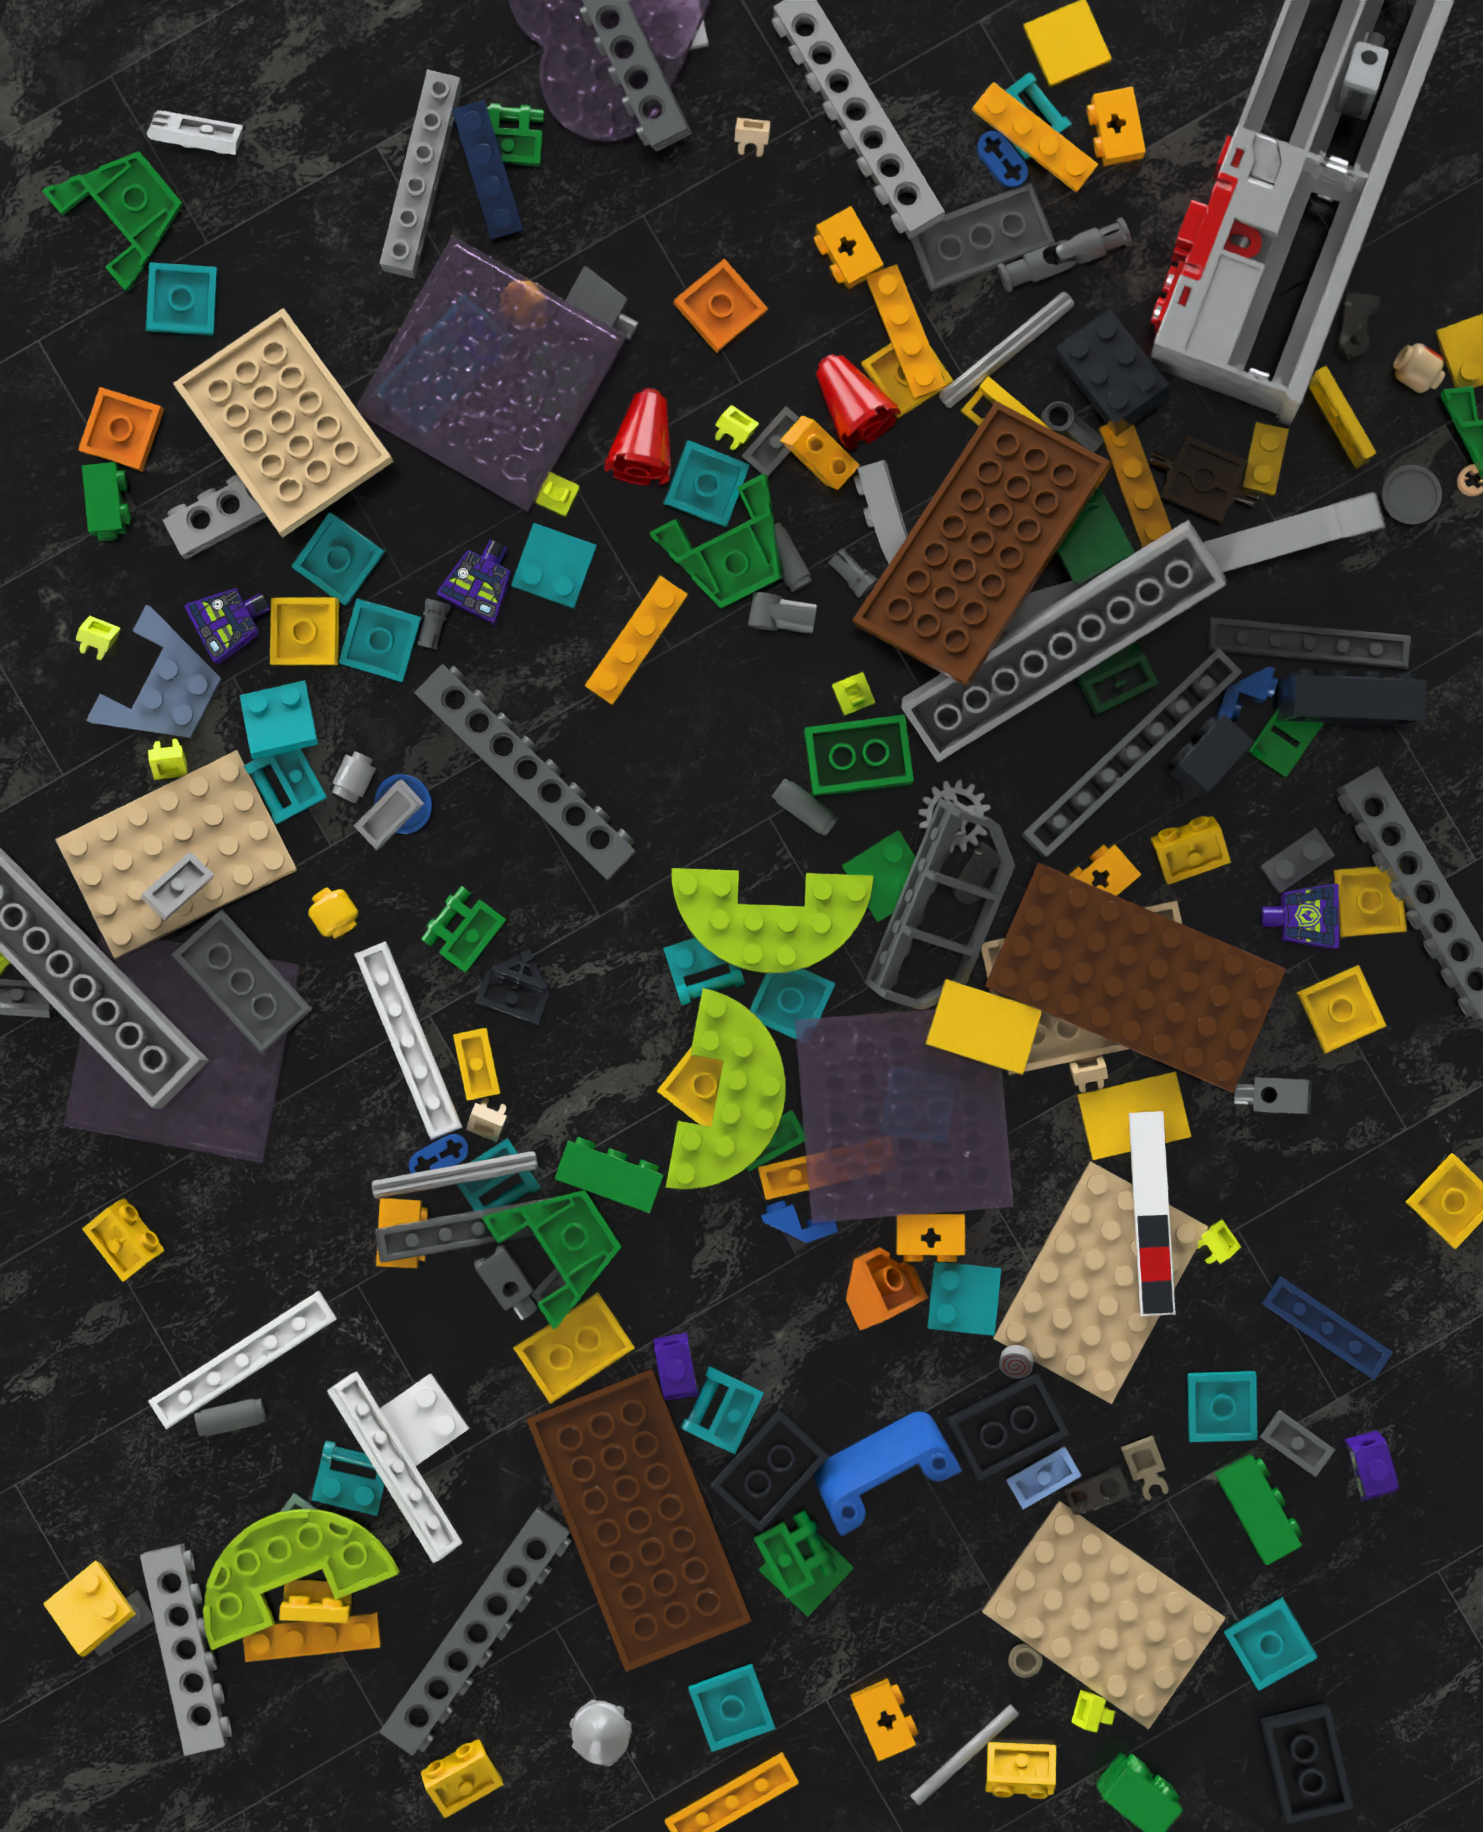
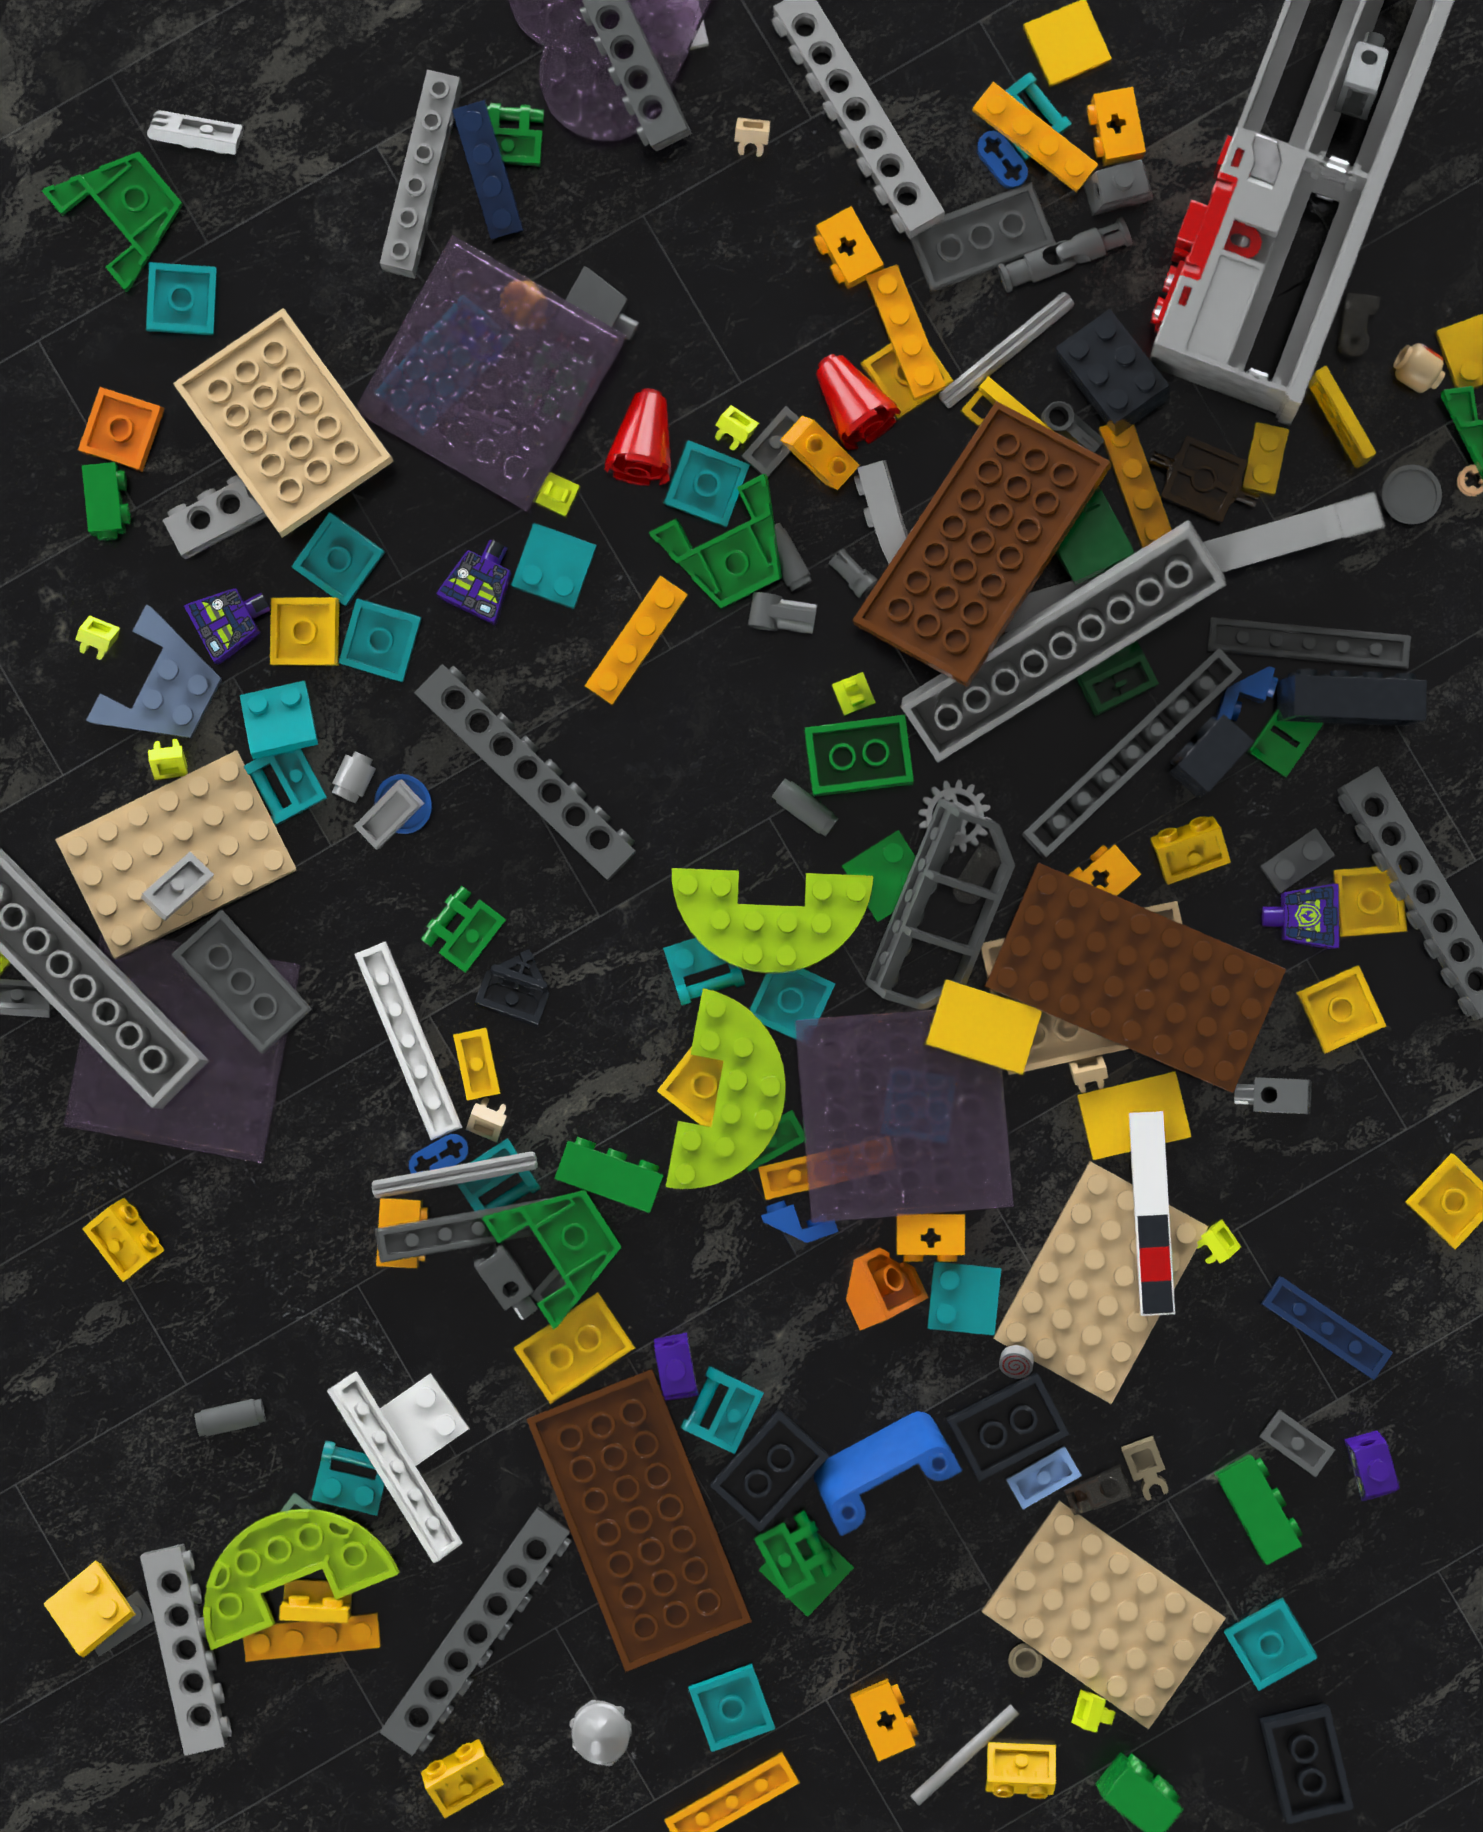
white tile [148,1291,337,1429] -> none
yellow head [308,887,358,939] -> none
dark grey pin [417,598,452,650] -> none
orange plate [673,259,768,353] -> none
teal plate [1187,1371,1257,1442] -> none
none -> dark grey torso [1084,160,1154,216]

